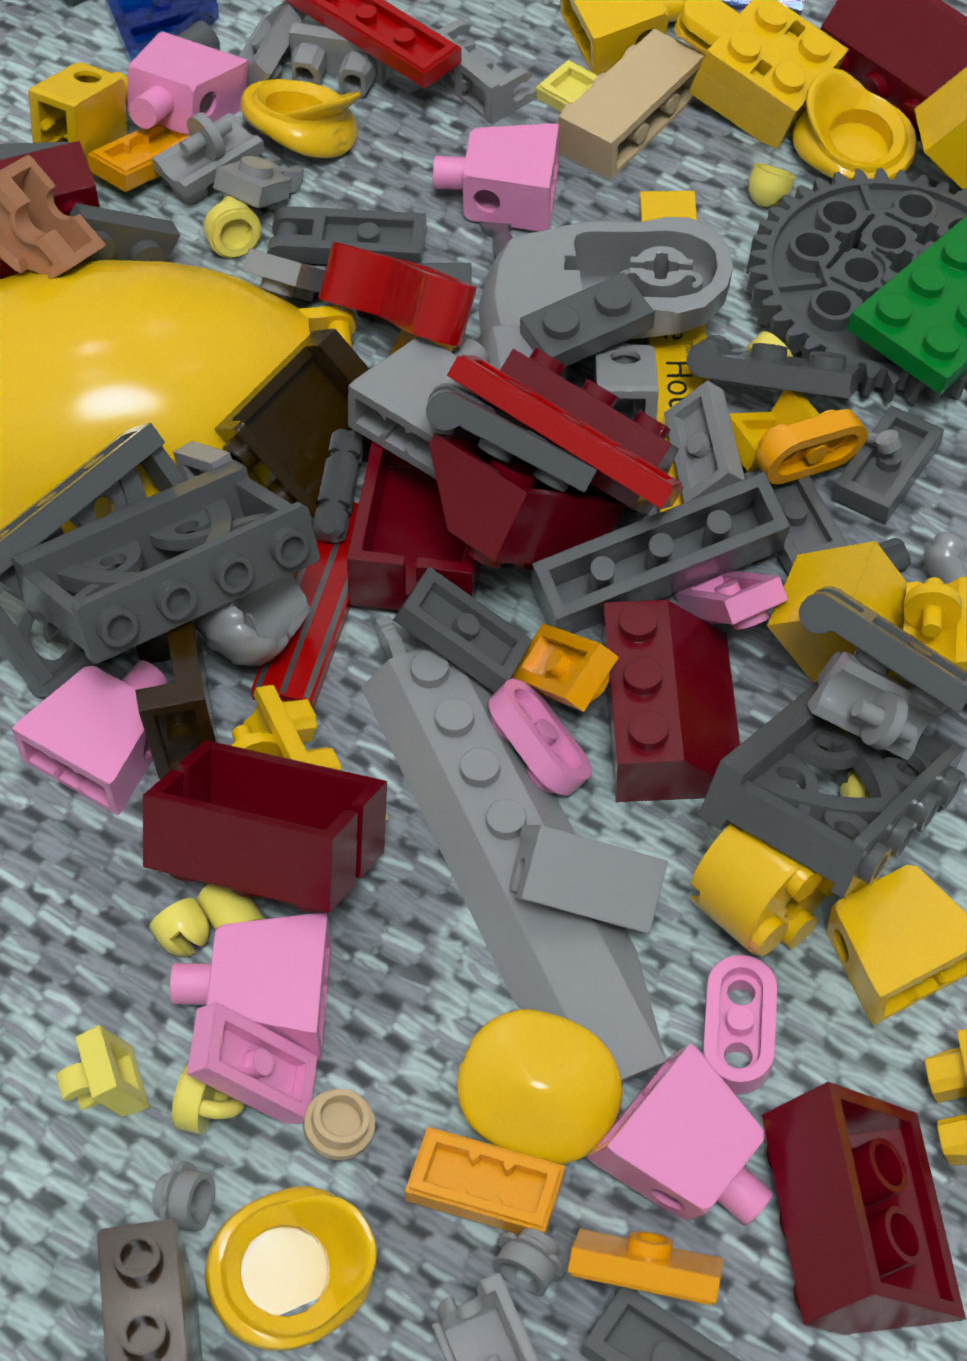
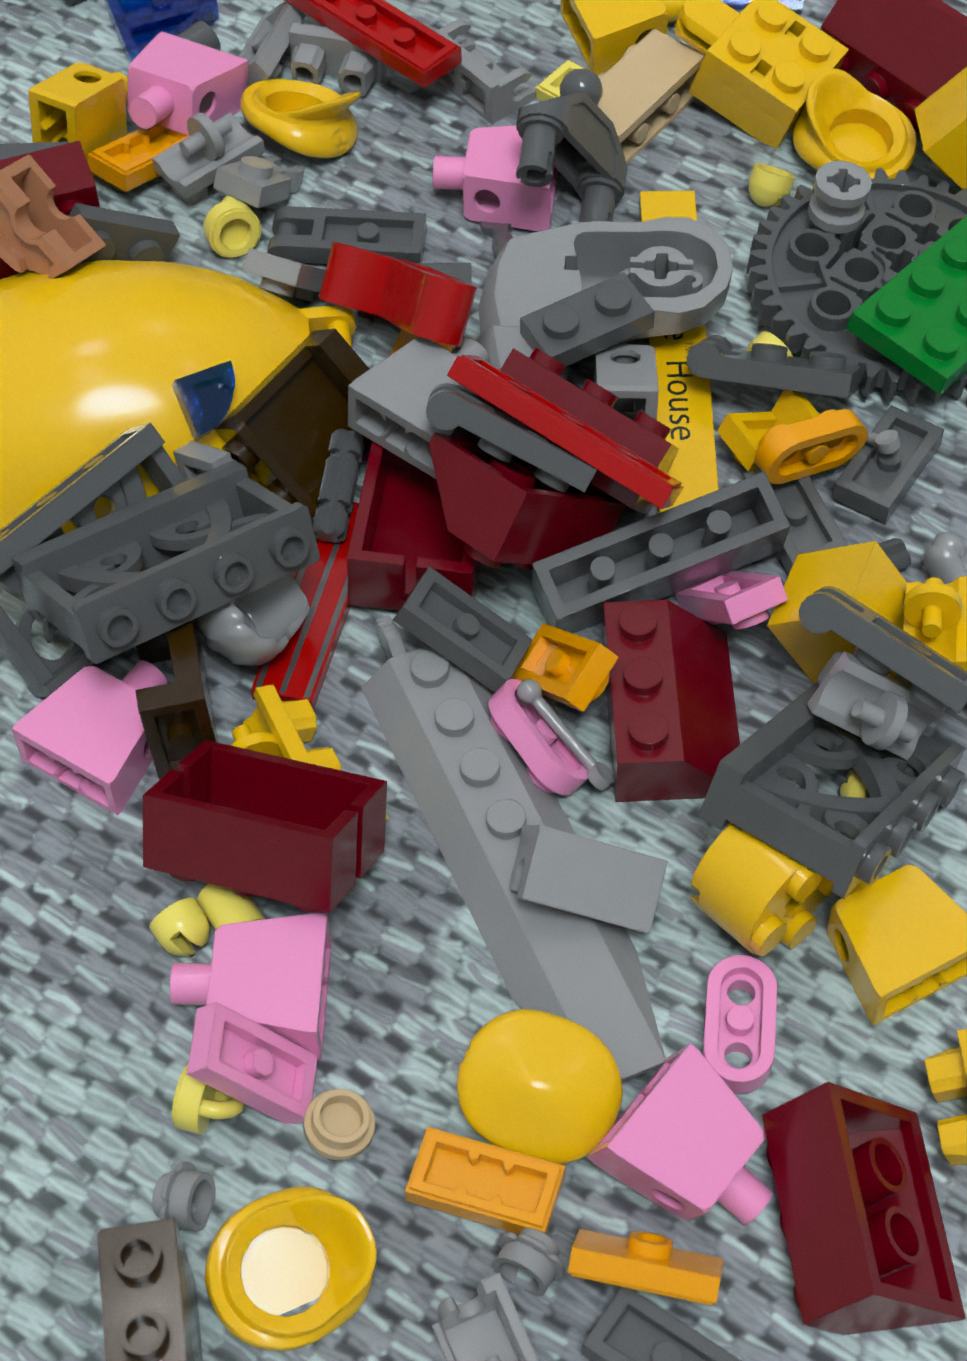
light yellow tile [56,1025,150,1117] -> none
light grey plate [664,380,745,503] -> none
none -> clear blue tile [171,360,235,441]
none -> dark grey connector [516,68,627,222]
none -> light grey hinge [517,679,615,791]
none -> light grey wheel [807,161,872,234]

